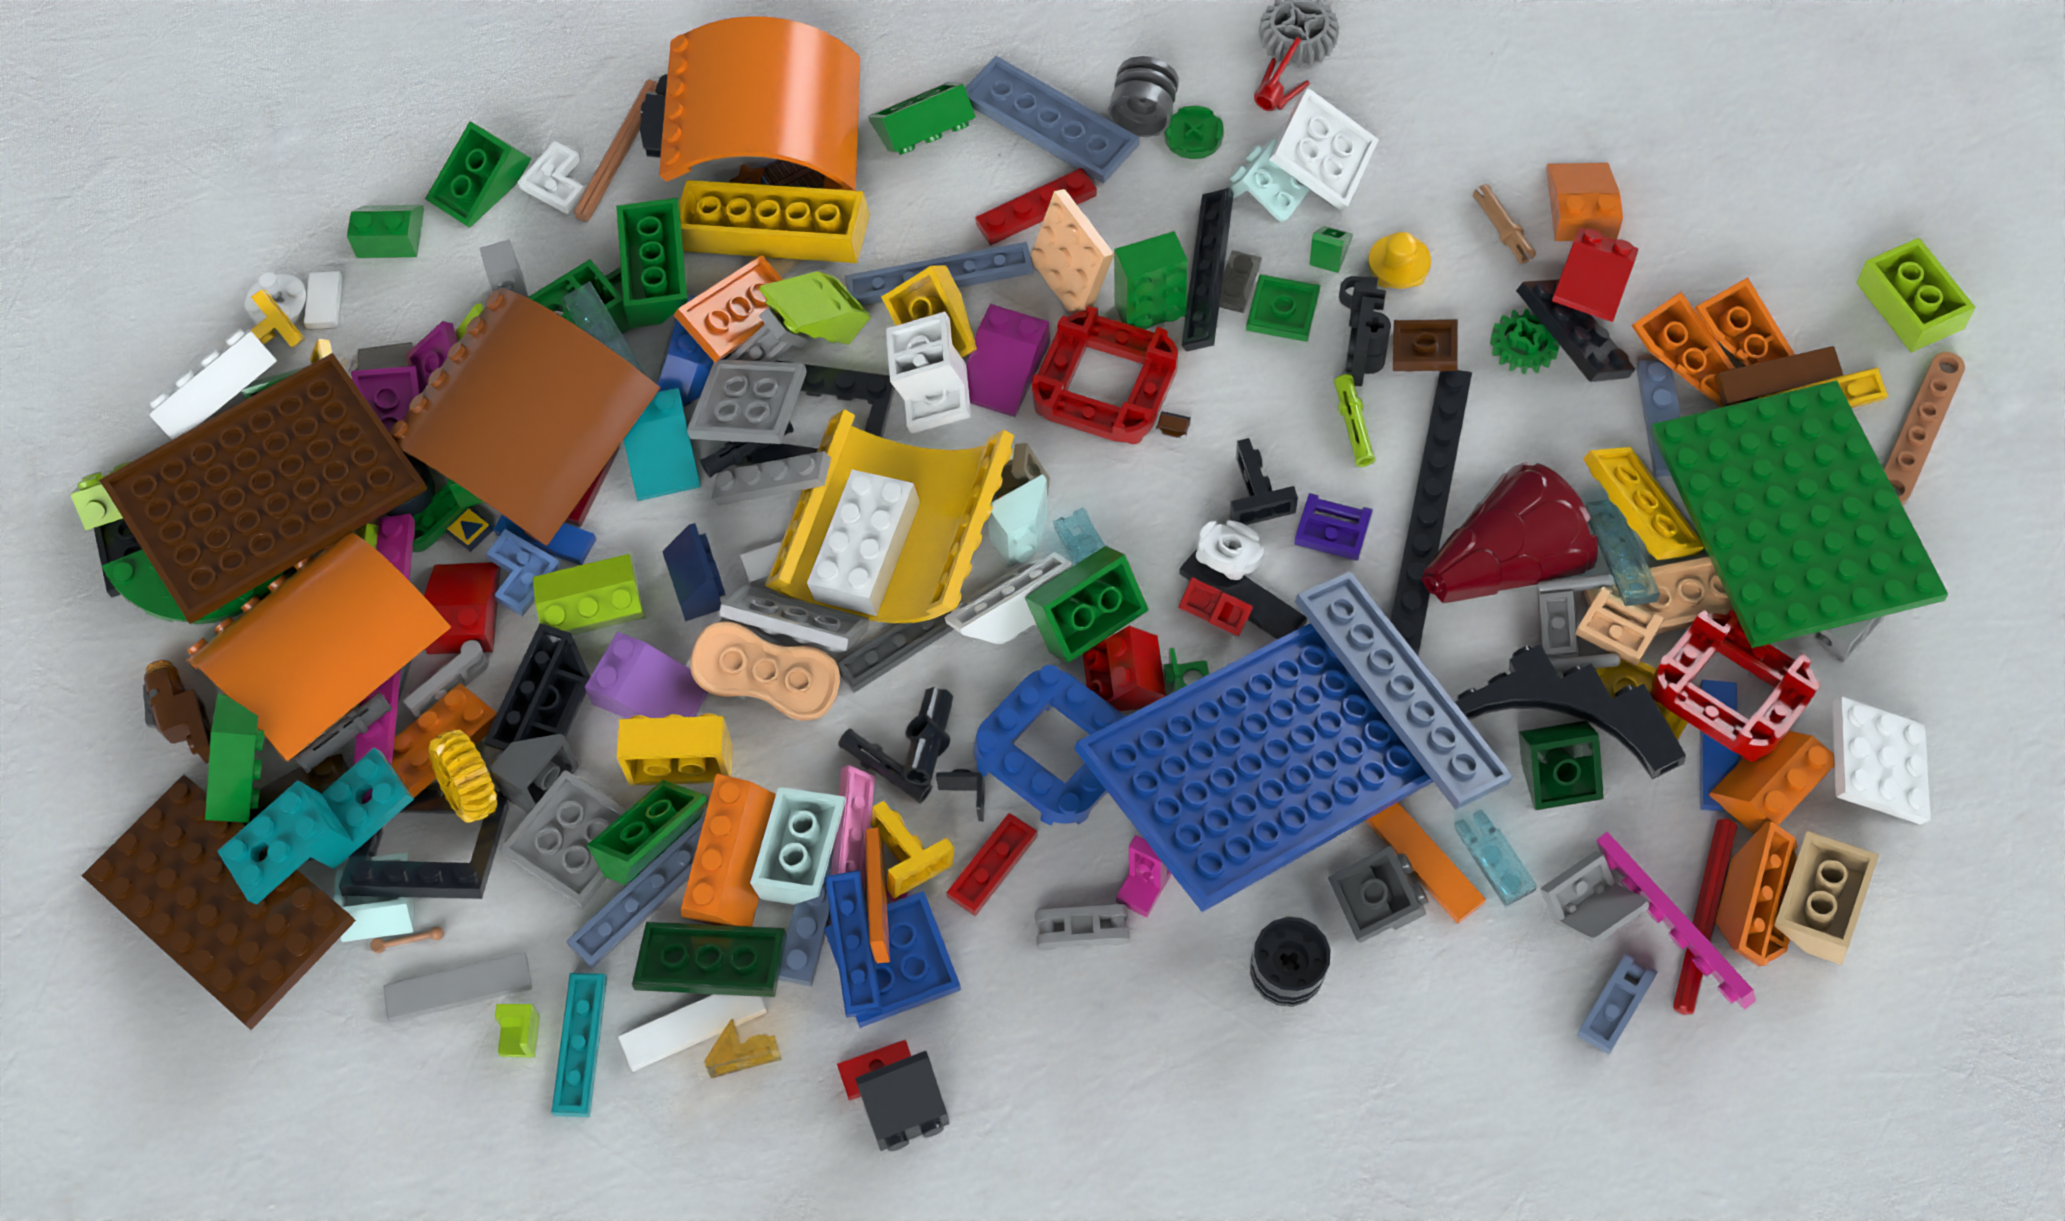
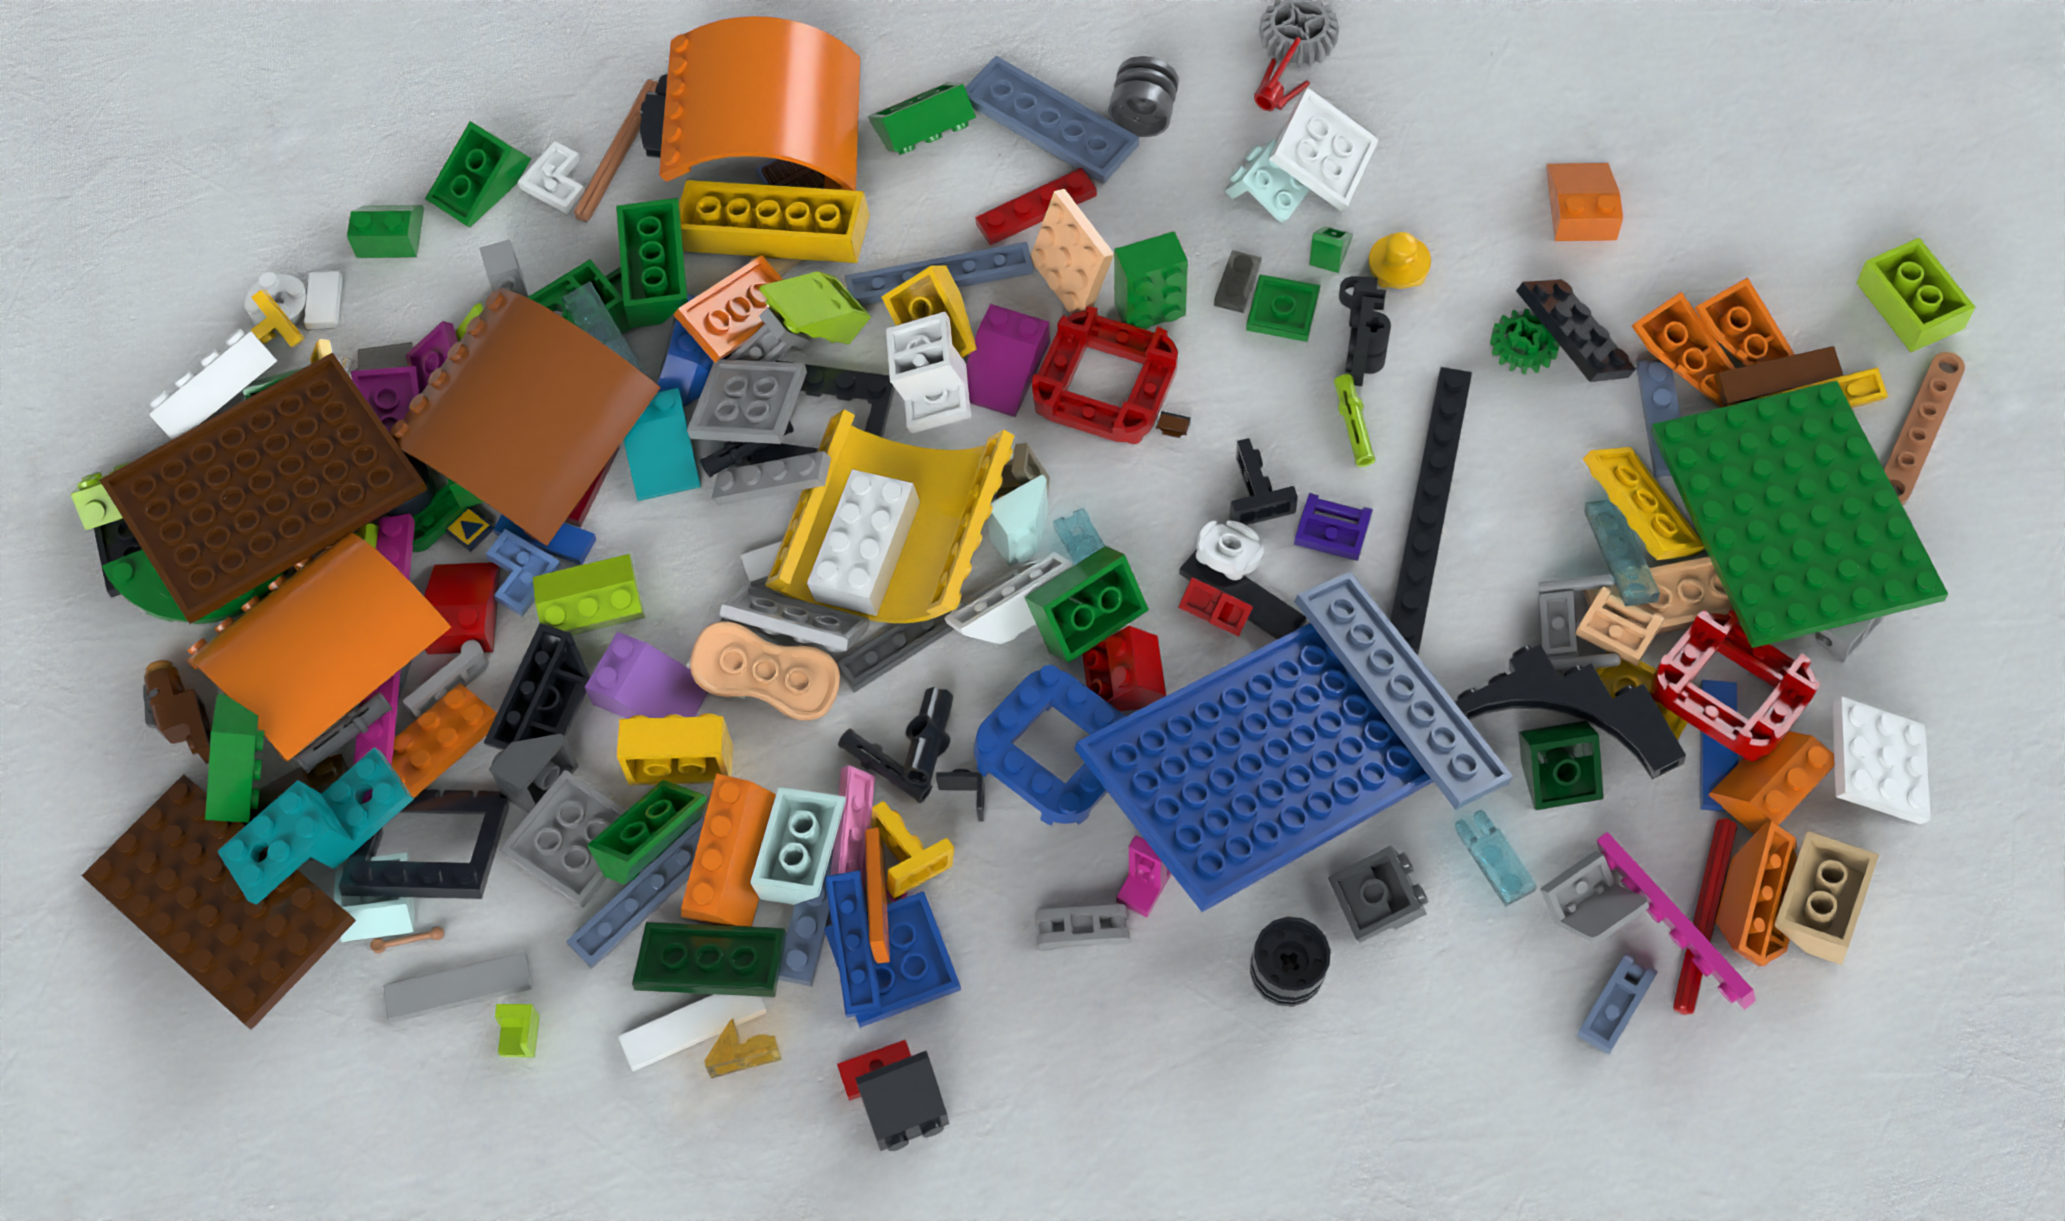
yellow gear [428,730,497,823] -> none
teal tile [551,973,607,1117] -> none
dark blue slope [662,523,726,622] -> none
dark orange plate [729,164,766,185] -> none
red plate [946,813,1038,917] -> none
green bracket [1163,648,1210,692] -> none
green tile [1164,105,1224,159] -> none
black tile [1181,188,1234,352] -> none
orange tile [1365,802,1486,924] -> none
reddish brown plate [1393,319,1458,372] -> none
dark red cone [1421,462,1598,603] -> none
medium nougat pin [1472,184,1536,264] -> none
red slope [1552,228,1639,322] -> none

